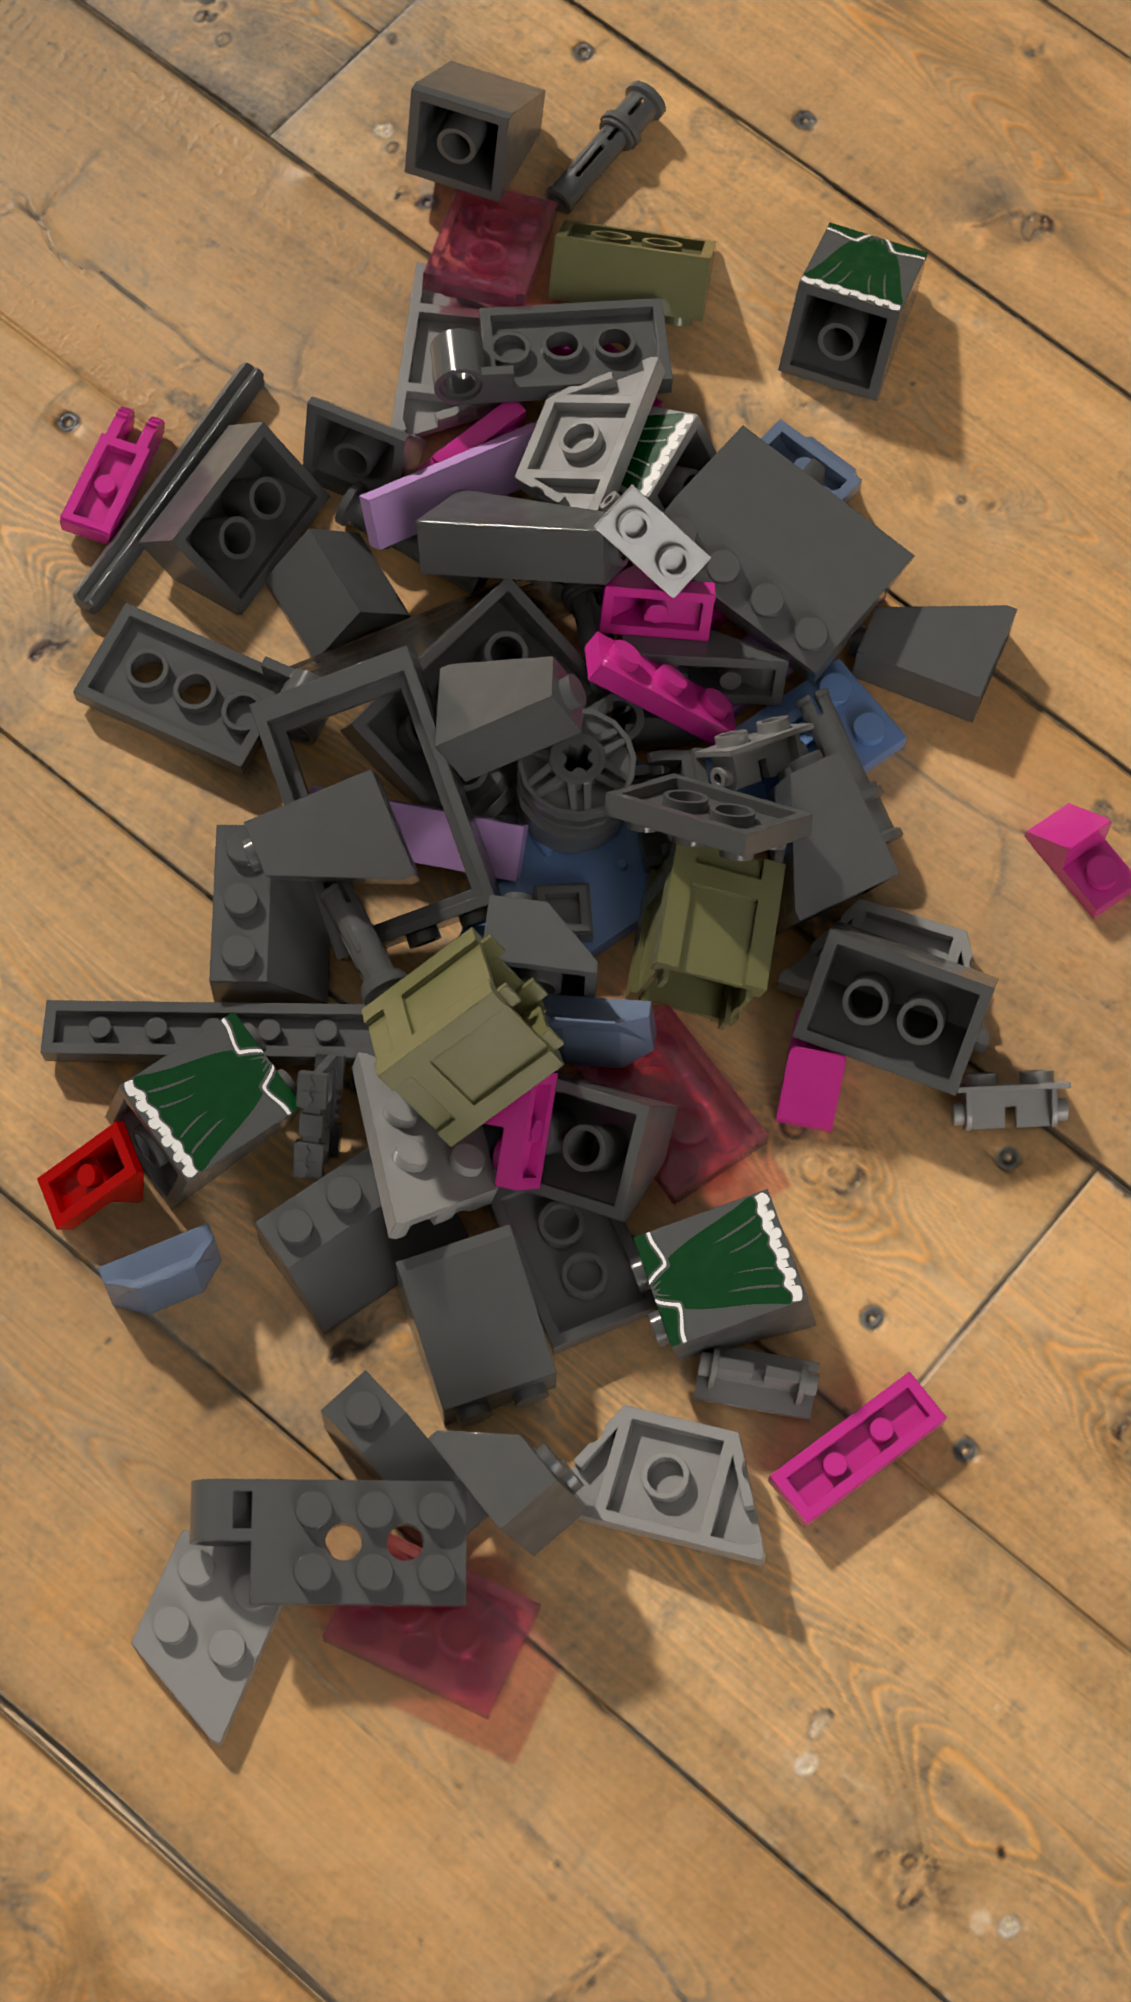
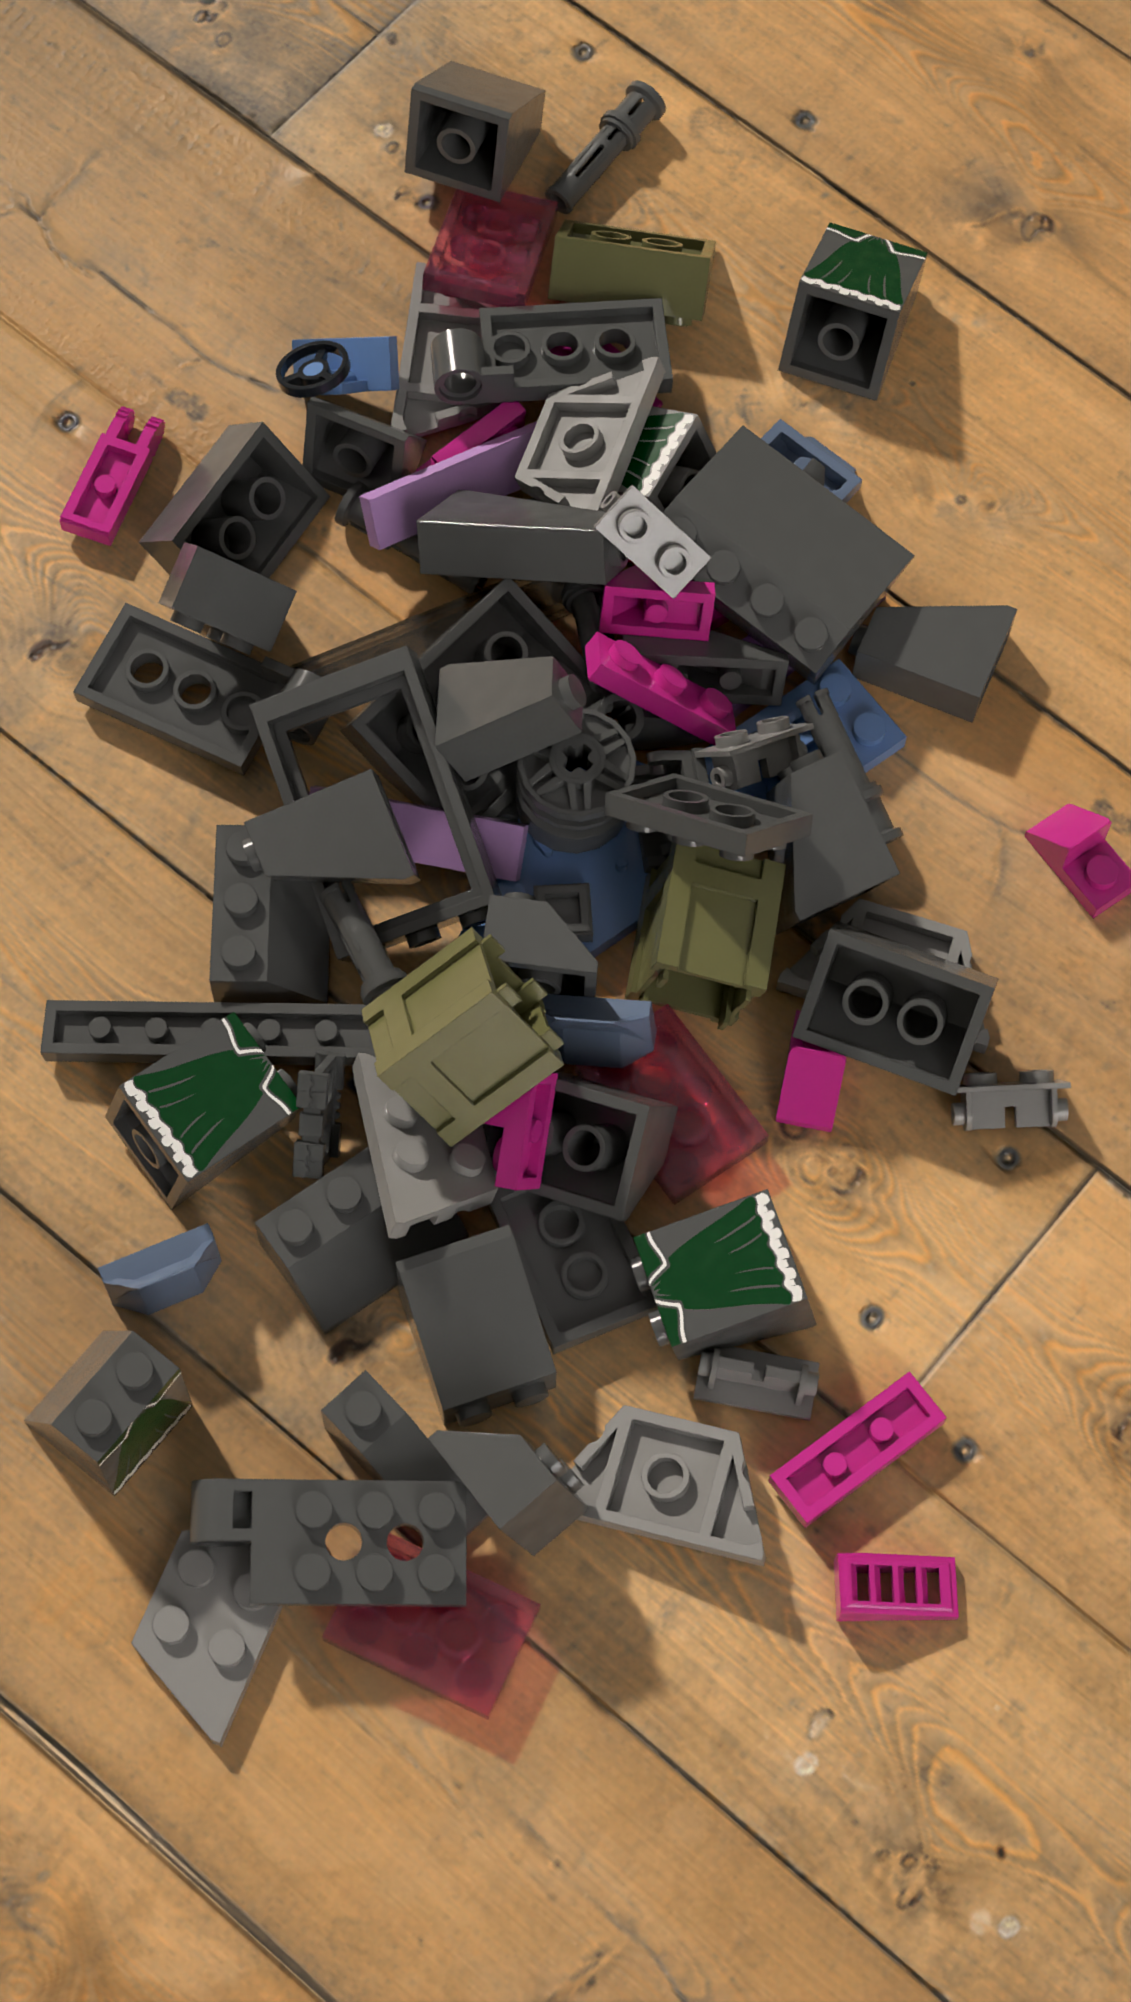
red slope [37,1121,144,1230] -> none
dark grey axle [73,363,265,614] -> none
dark grey slope [265,529,410,666] -> none
none -> dark grey slope [24,1331,193,1496]
none -> dark grey brick [158,542,297,655]
none -> piece [276,336,399,398]
none -> dark pink slope [834,1553,959,1621]

